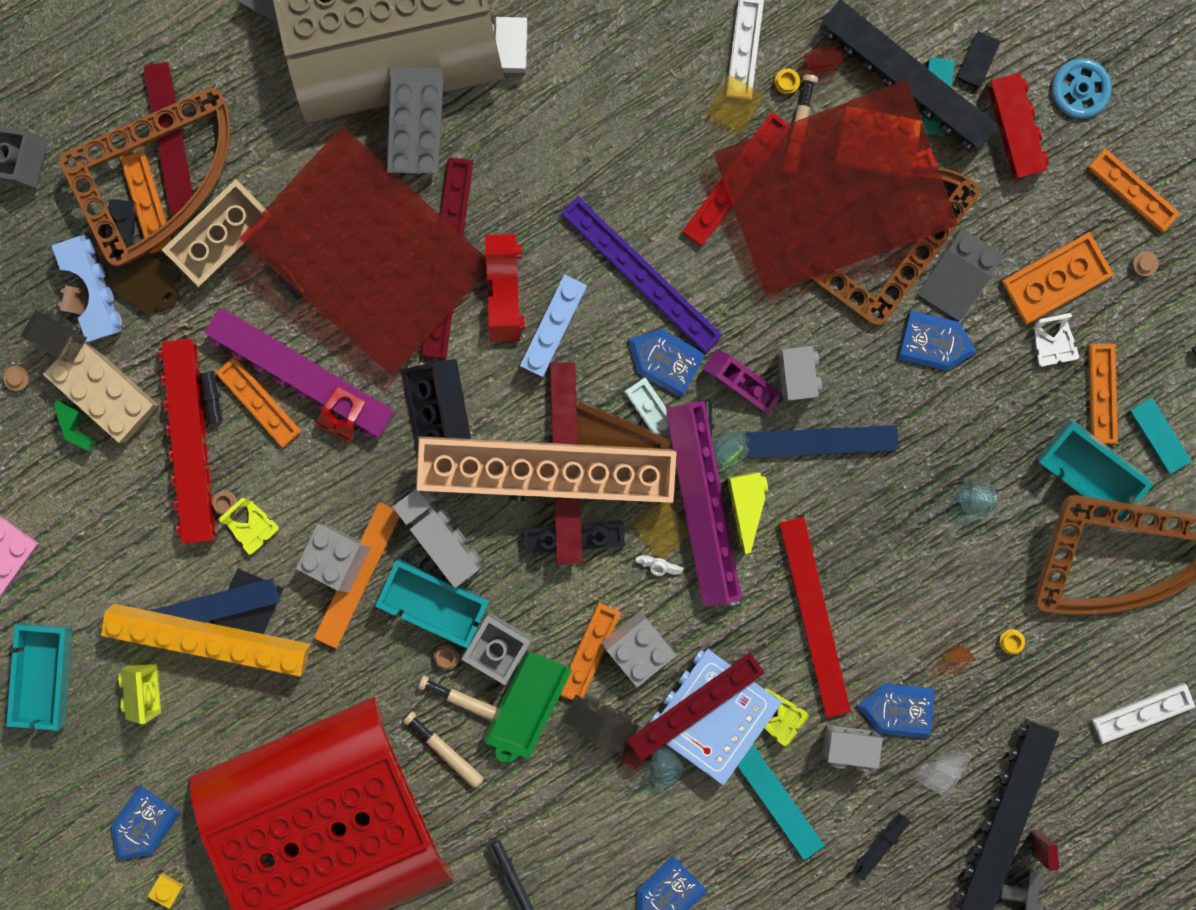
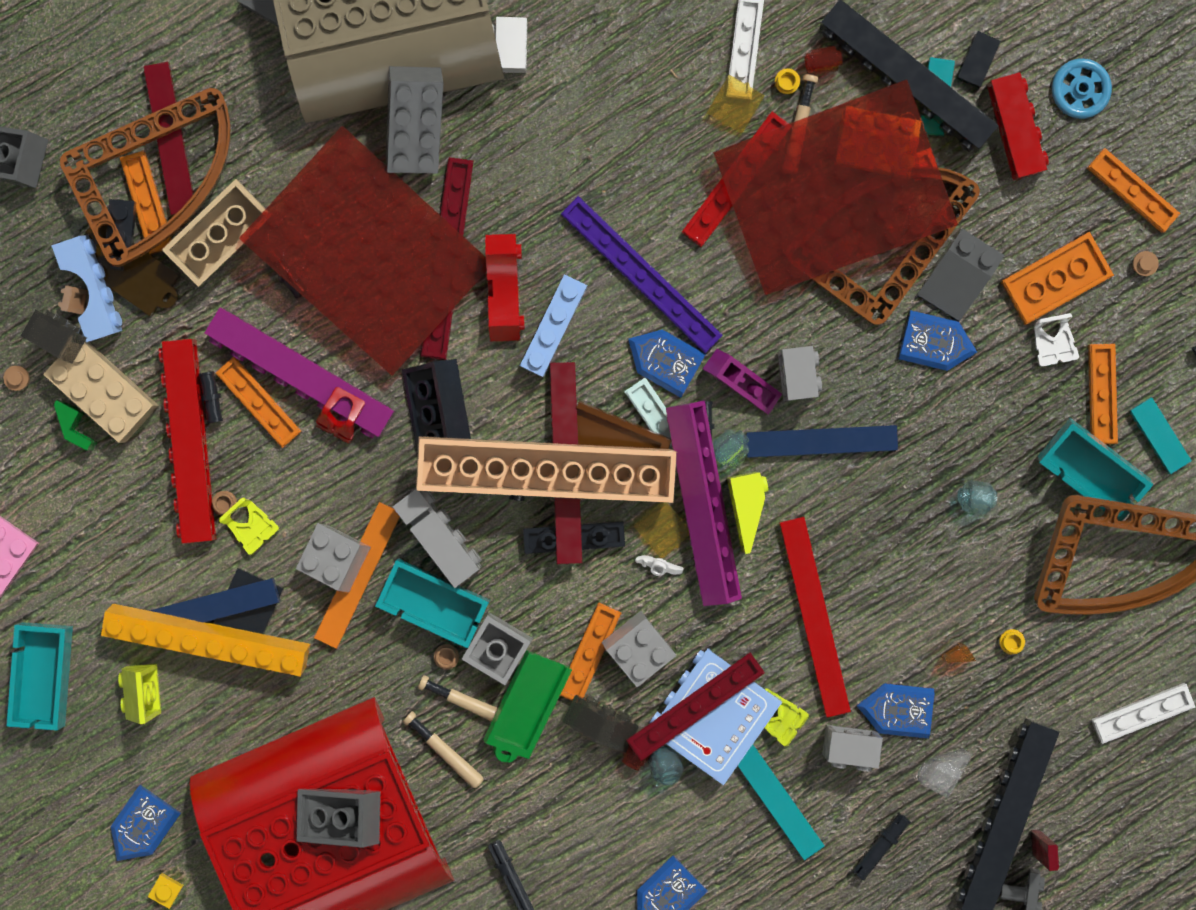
none -> dark grey slope [297,789,380,847]

